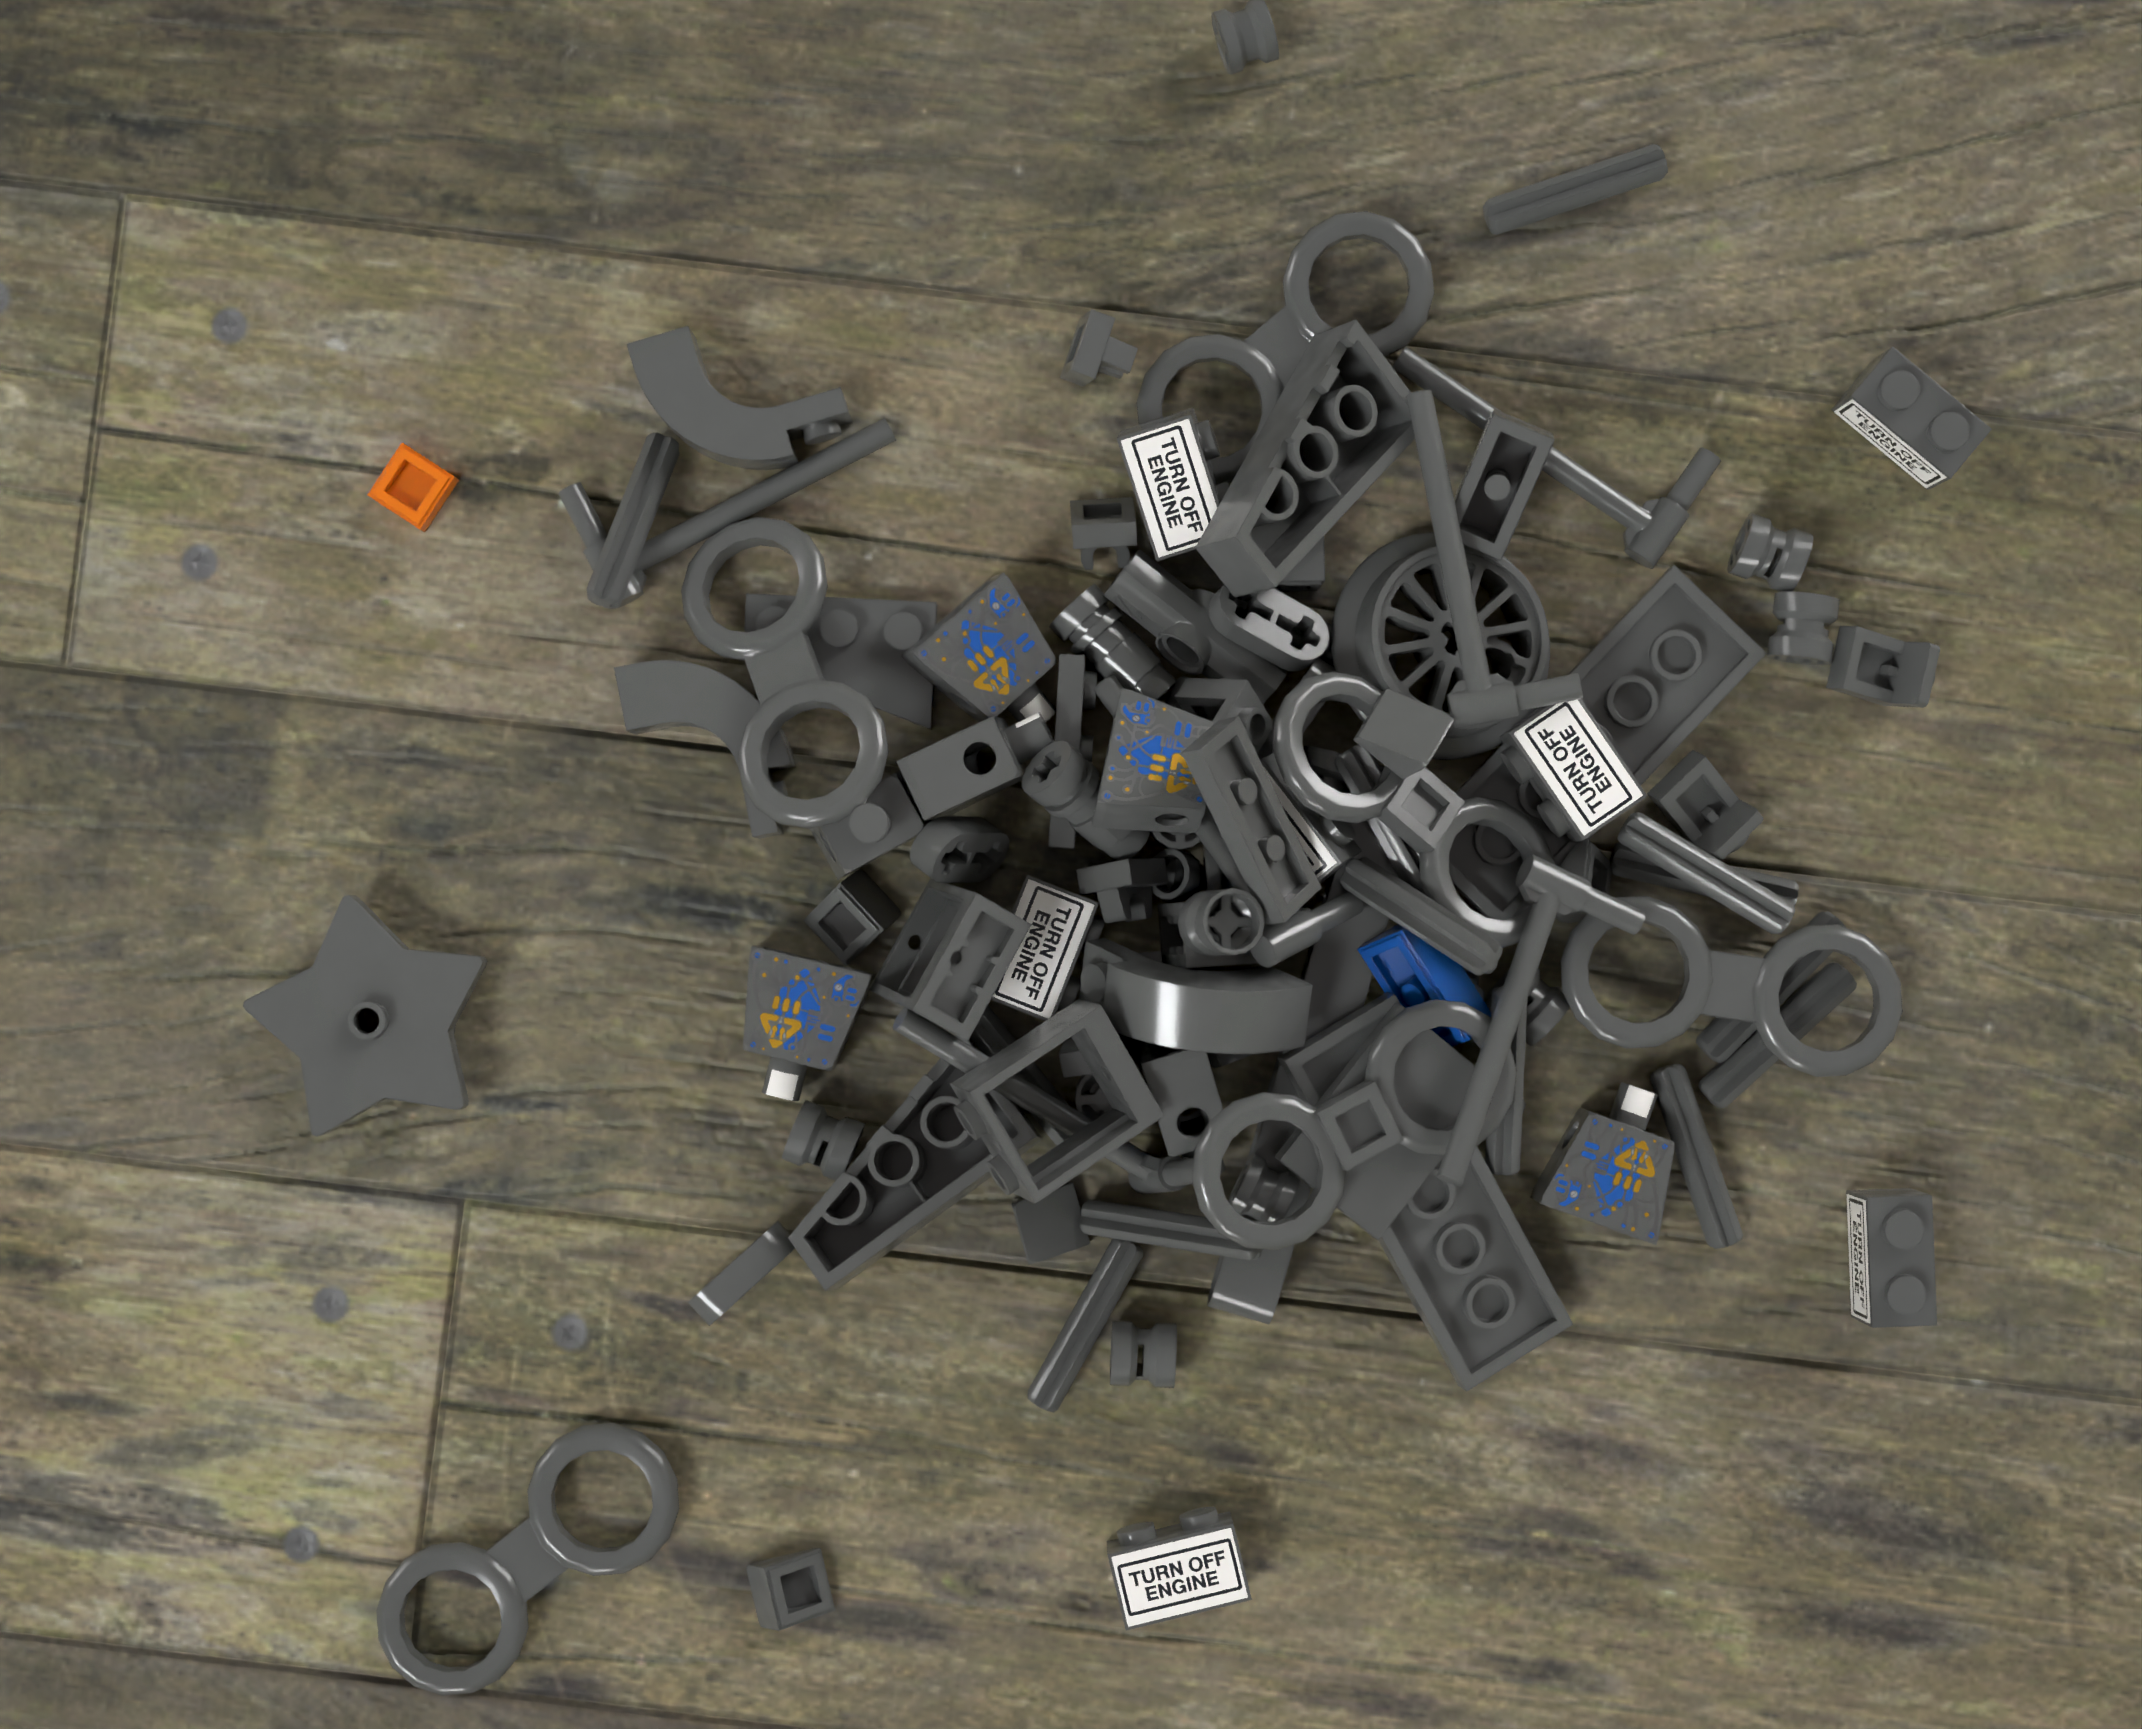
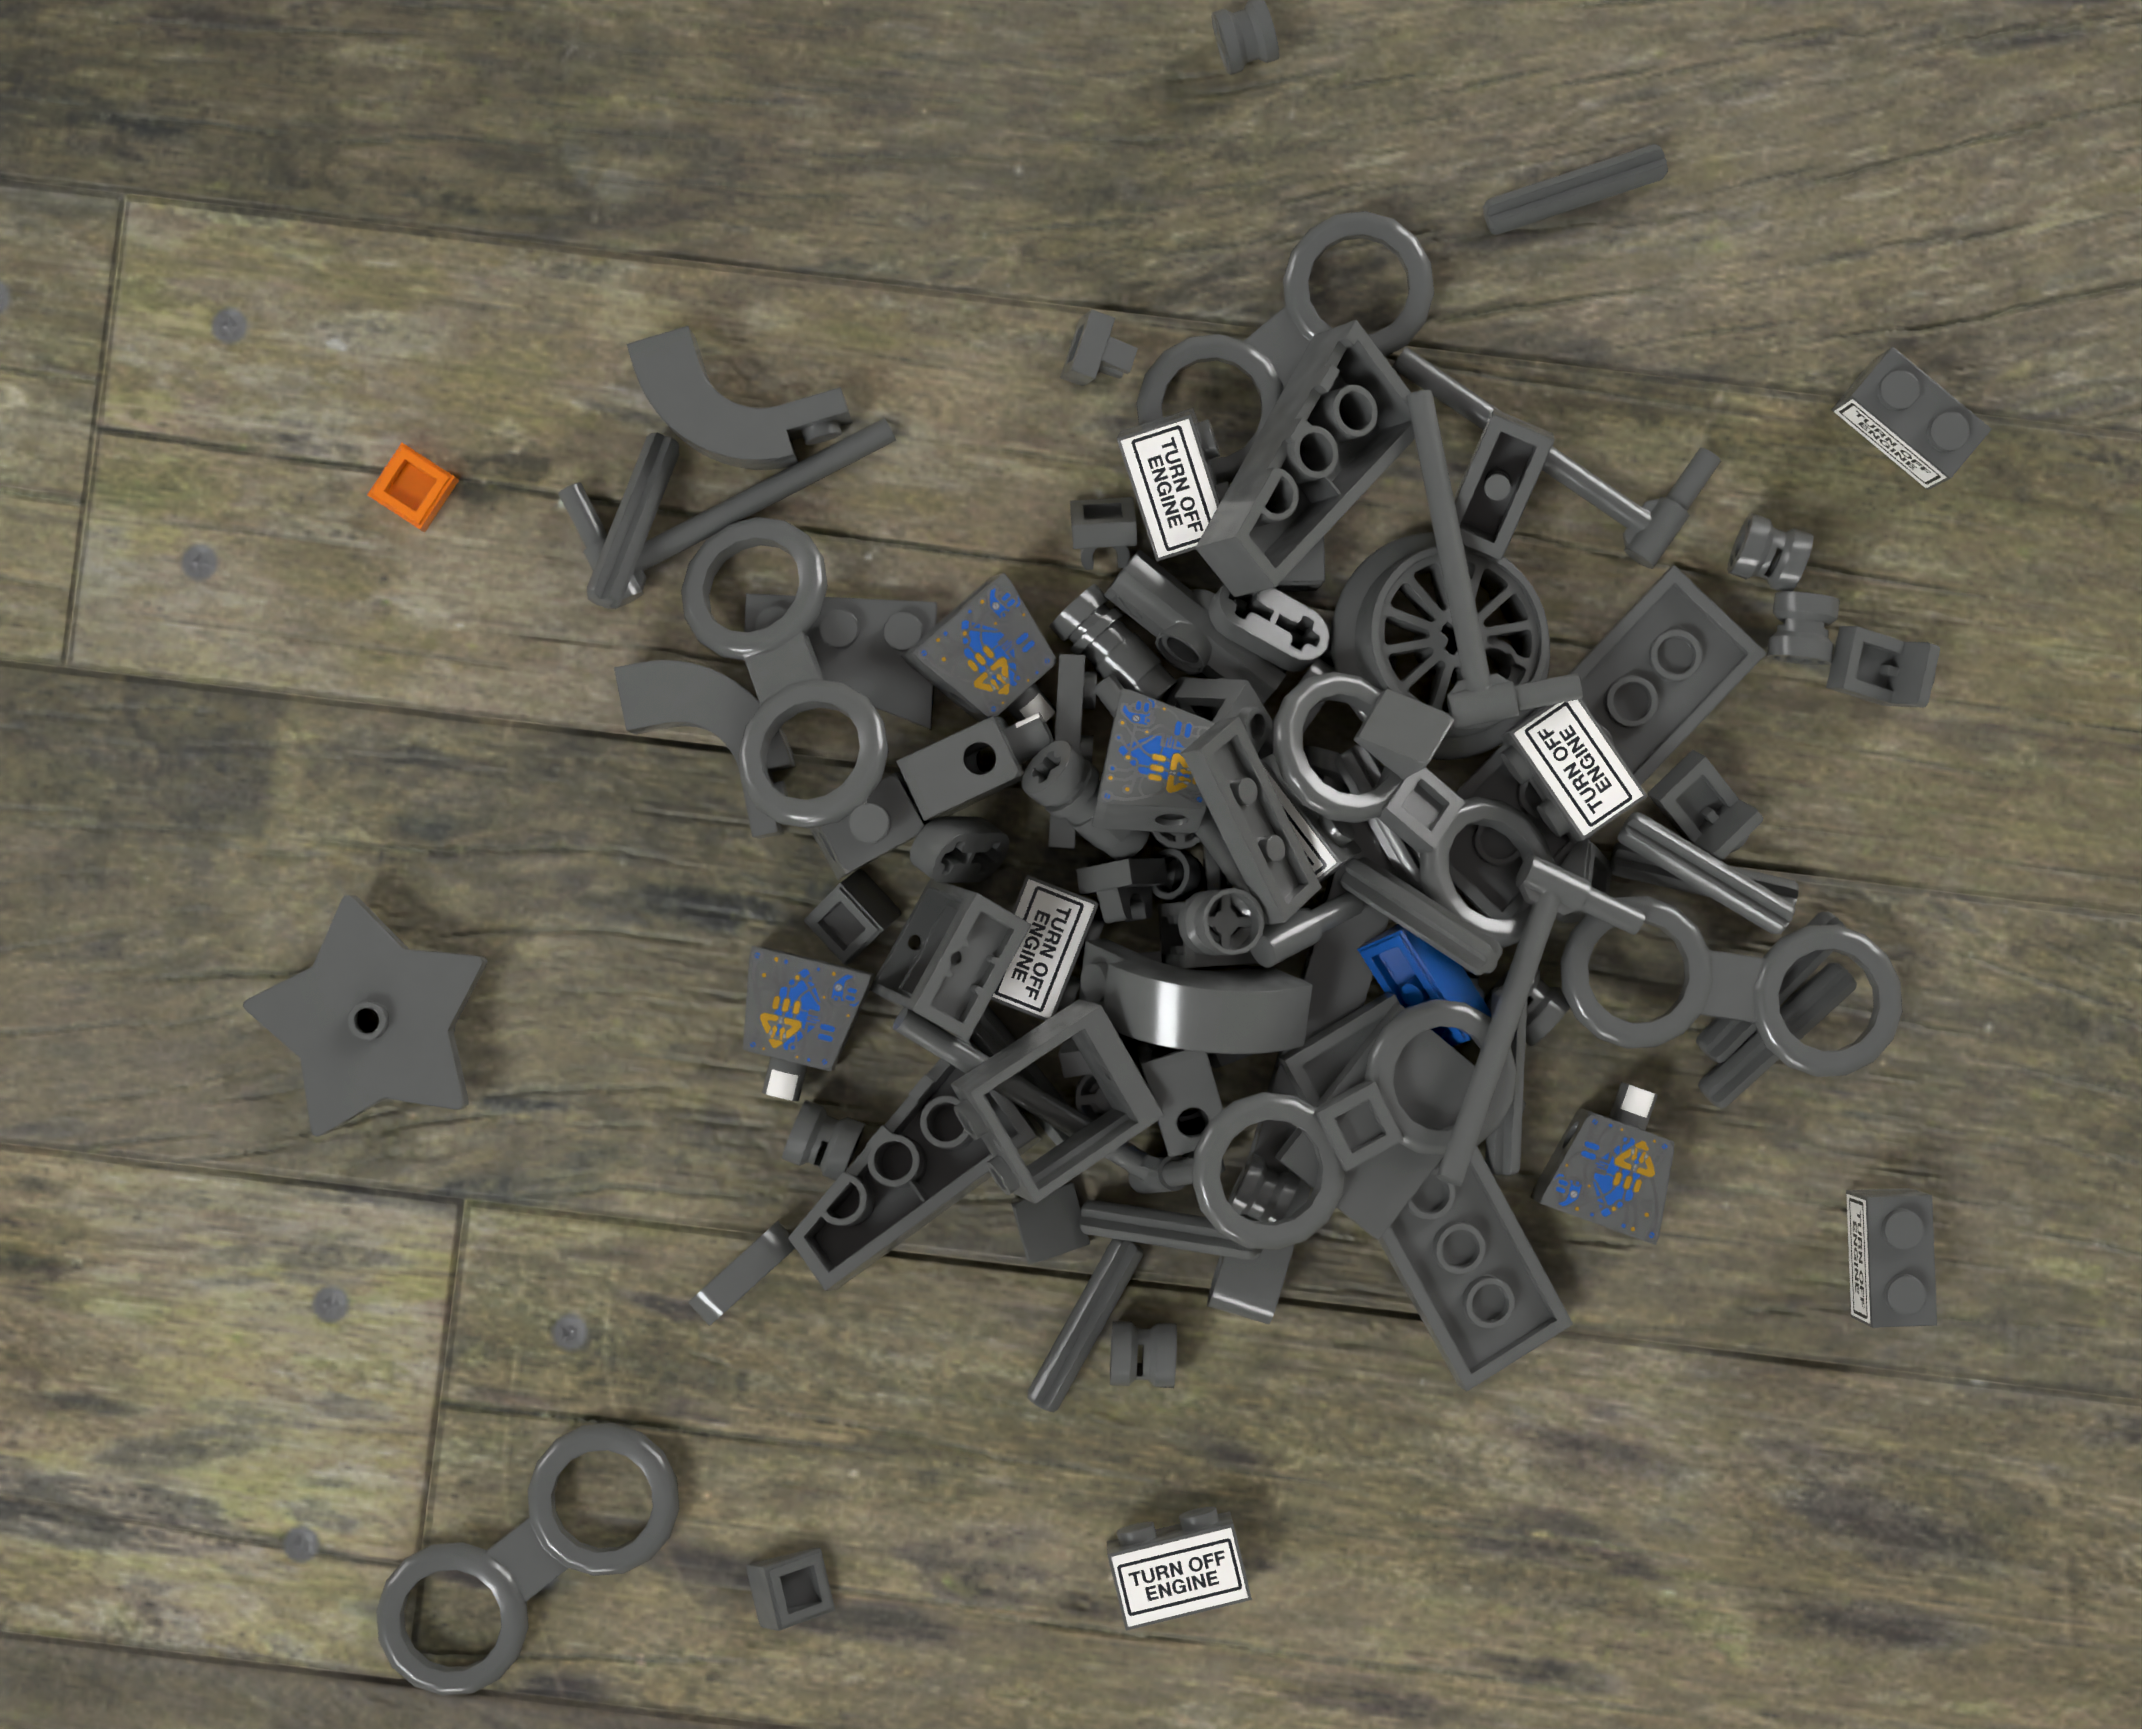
dark grey axle [1650,1064,1743,1249] -> none

